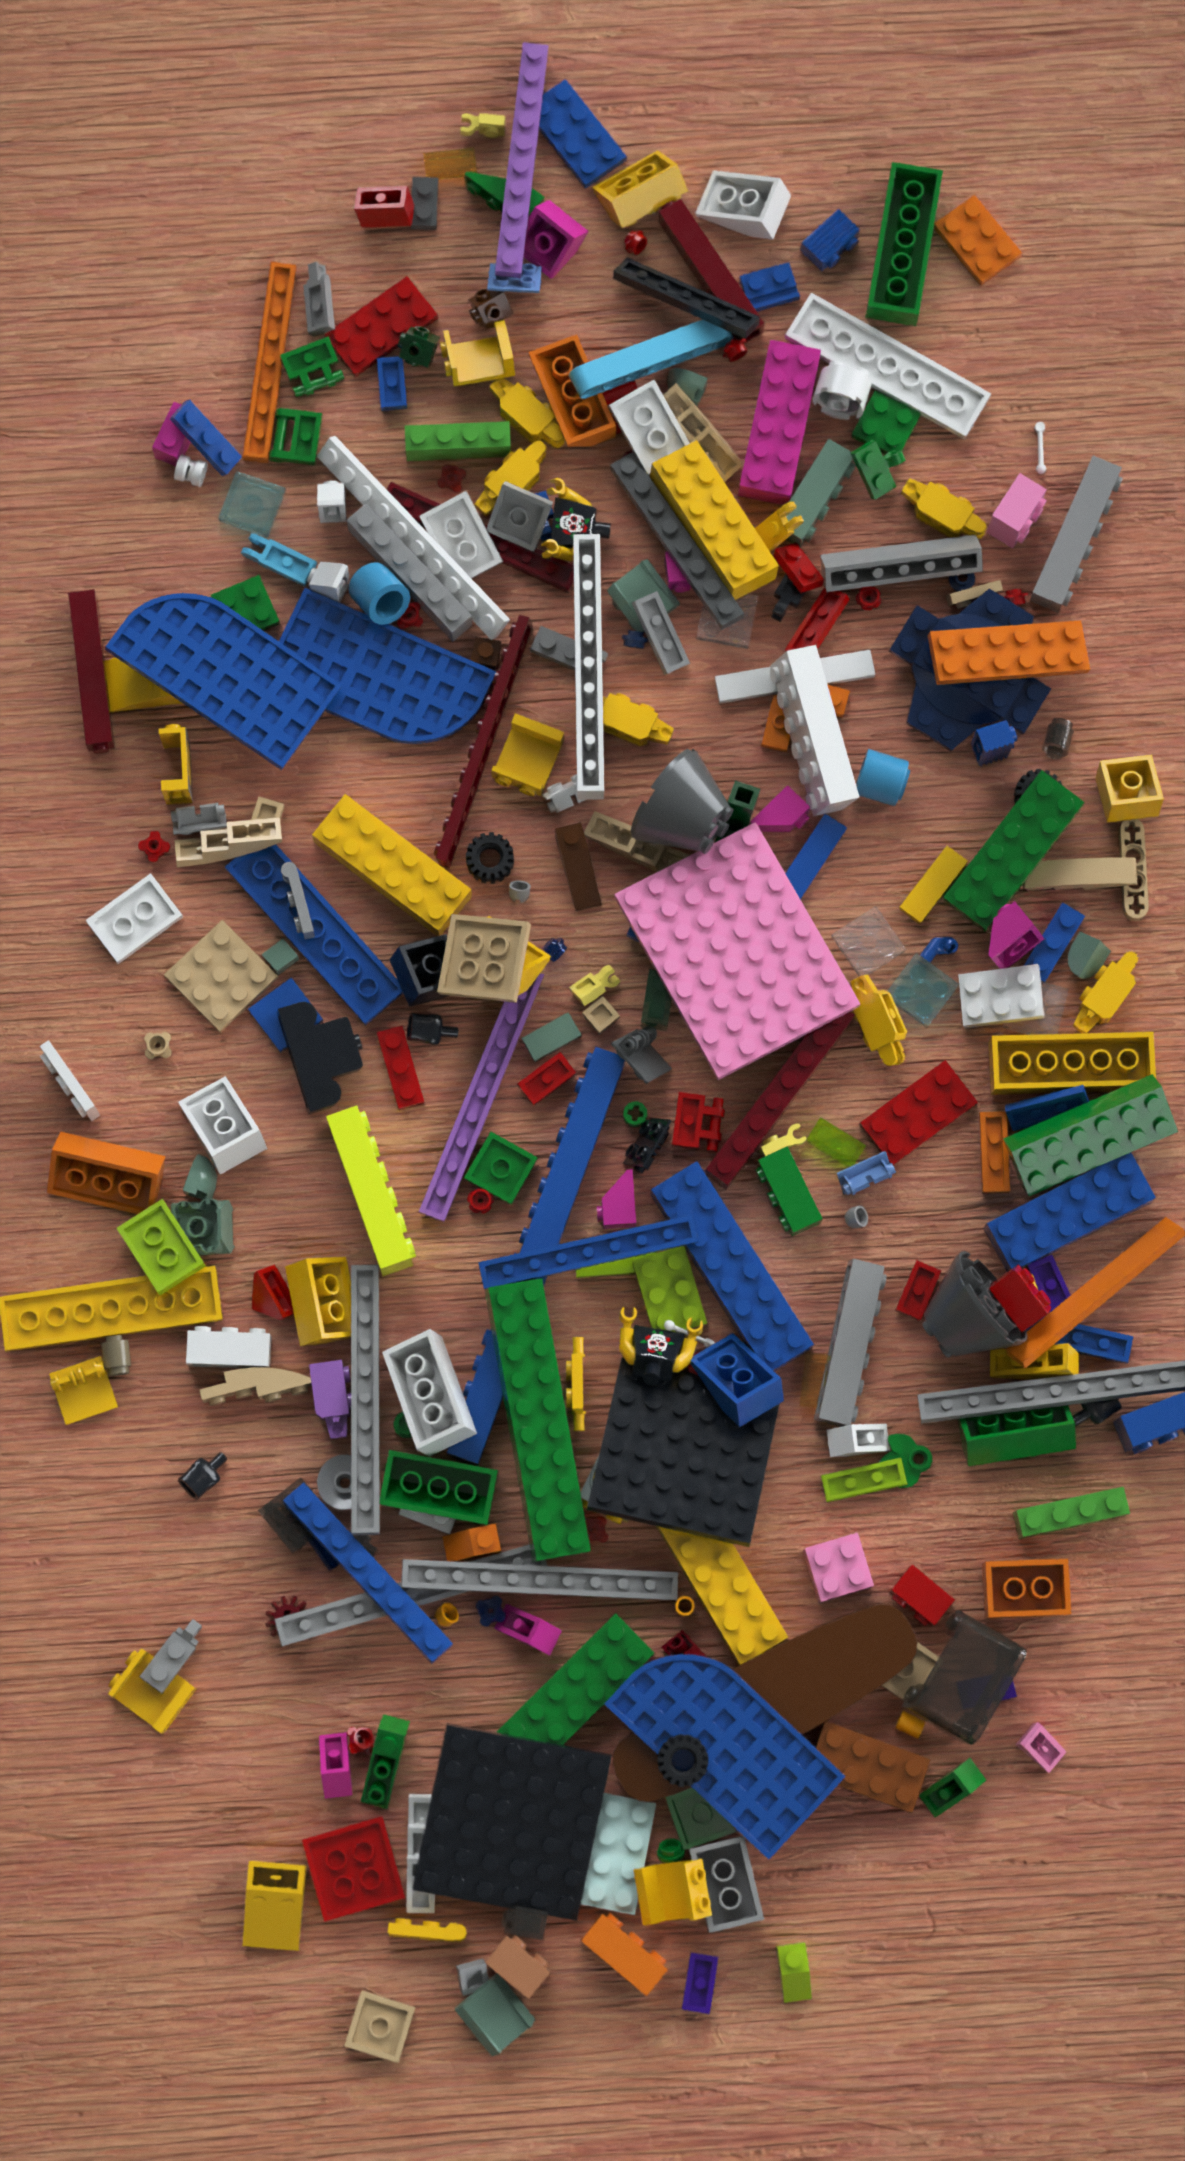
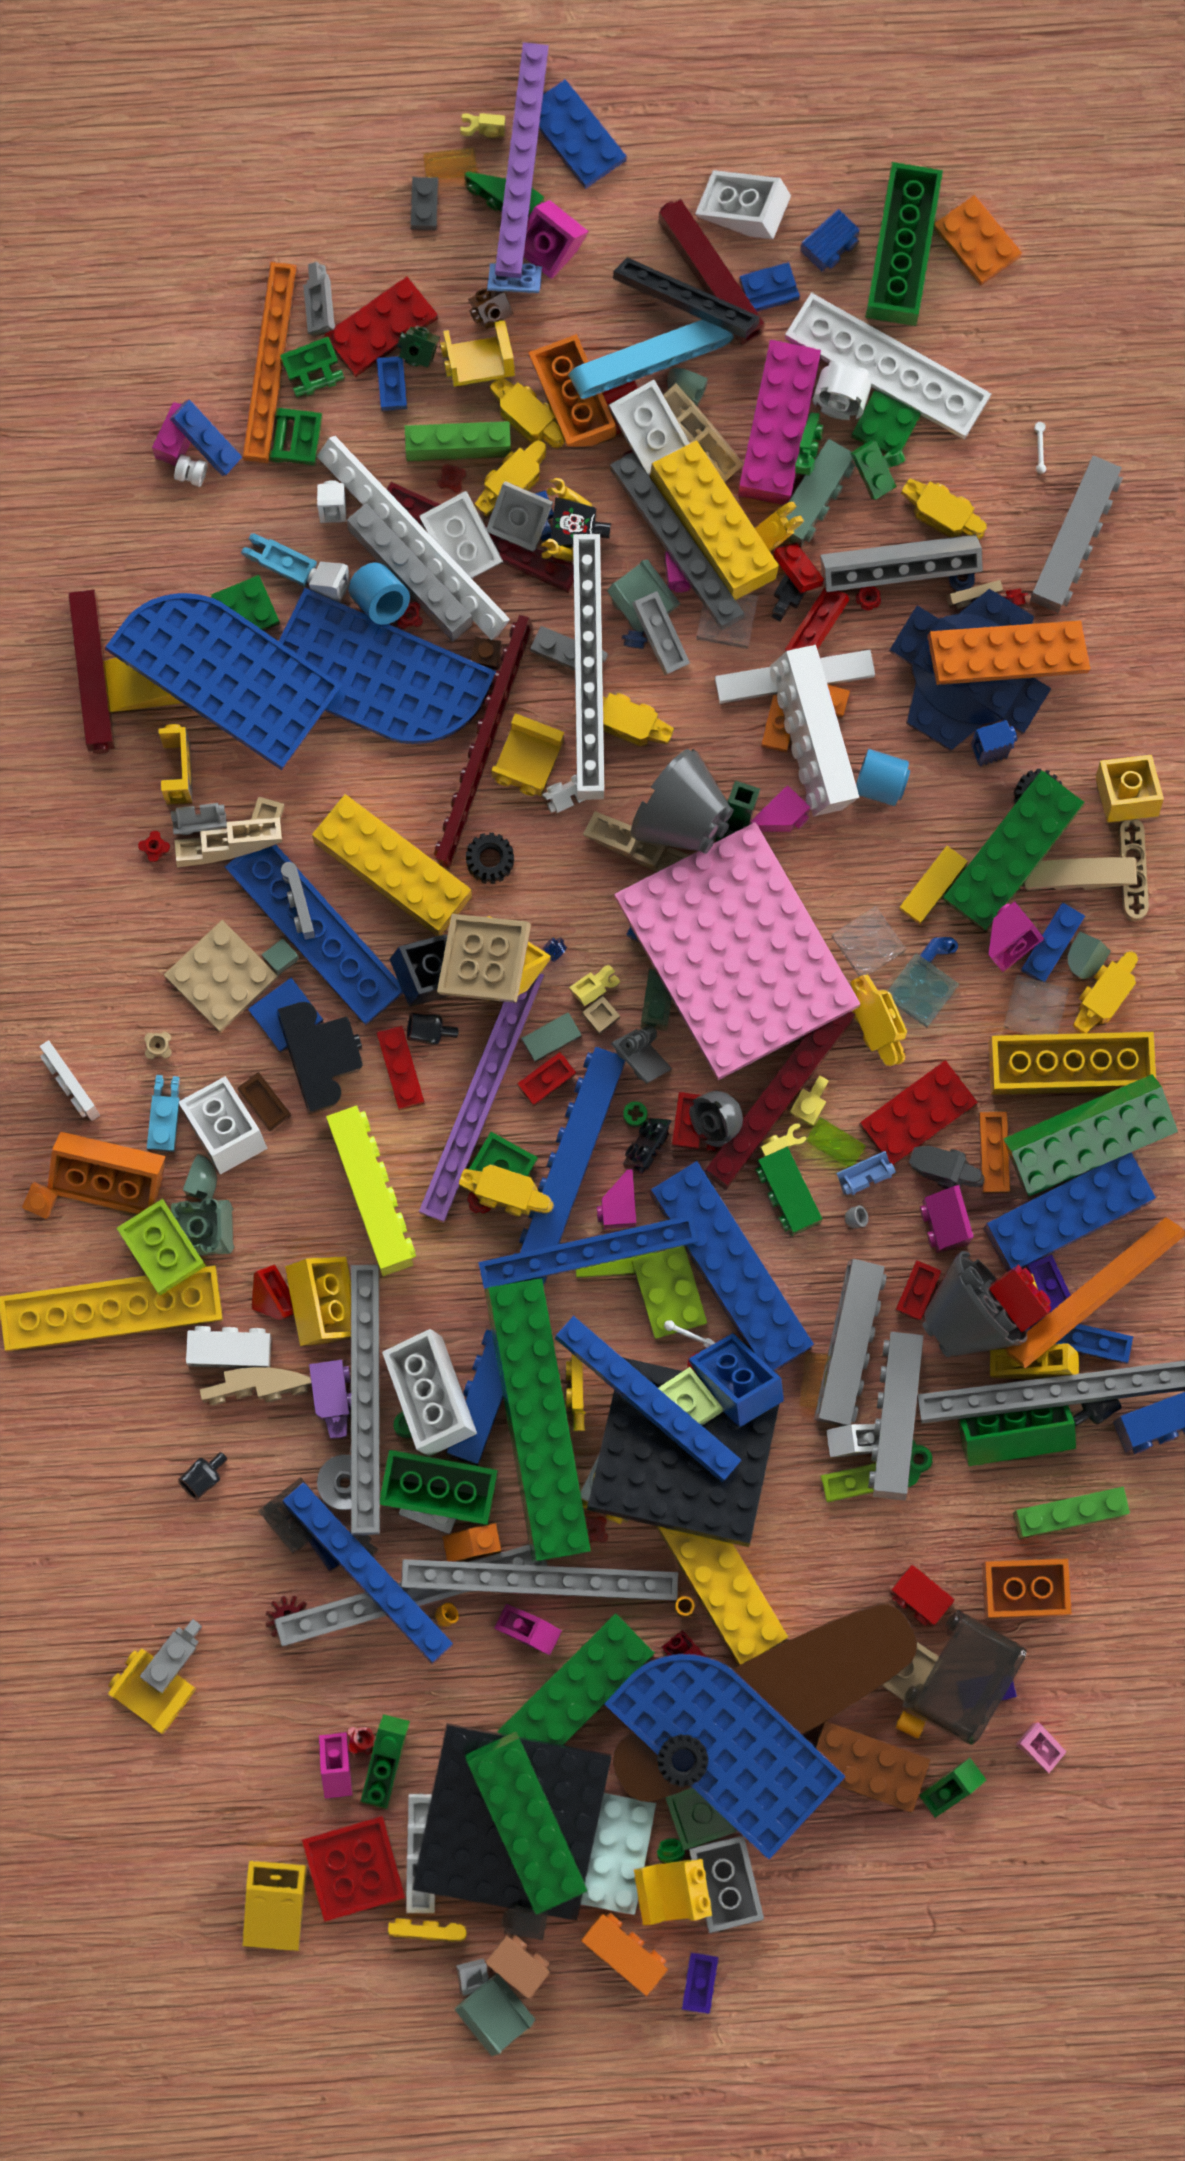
yellow hinge [49,1356,118,1425] -> none
white plate [86,873,183,964] -> none
dark tan brick [101,1335,131,1376] -> none
clear light blue tile [218,471,286,538] -> none
tan plate [344,1990,415,2063] -> none
red brick [354,186,414,228] -> none
clear blue plate [476,1596,506,1627] -> none
light grey hinge [509,881,531,903] -> none
reddish brown slope [555,822,602,911] -> none
yellow slope [592,150,688,228] -> none
torso [619,1307,703,1385] -> none
red plate [624,230,648,255] -> none
red plate [722,339,748,362] -> none
lime slope [776,1942,812,2003] -> none
blue tile [785,814,847,900] -> none
bright pink brick [803,1533,874,1604] -> none
white plate [958,964,1045,1028] -> none
bright pink brick [986,473,1047,549] -> none
blue plate [1005,1085,1089,1131] -> none
clear smoke brick [1042,718,1074,760] -> none
none -> orange plate [22,1182,59,1219]
none -> medium azure hinge [147,1075,180,1152]
none -> reddish brown tile [237,1072,291,1131]
none -> yellow hinge [459,1165,554,1217]
none -> green brick [465,1732,588,1915]
none -> blue plate [554,1316,741,1482]
none -> yellowish green tile [658,1367,723,1425]
none -> dark grey cylinder [689,1091,743,1147]
none -> light yellow plate [790,1075,829,1126]
none -> green hinge [795,412,824,476]
none -> light grey brick [868,1332,924,1501]
none -> dark grey hinge [909,1146,985,1189]
none -> dark pink slope [920,1185,974,1253]

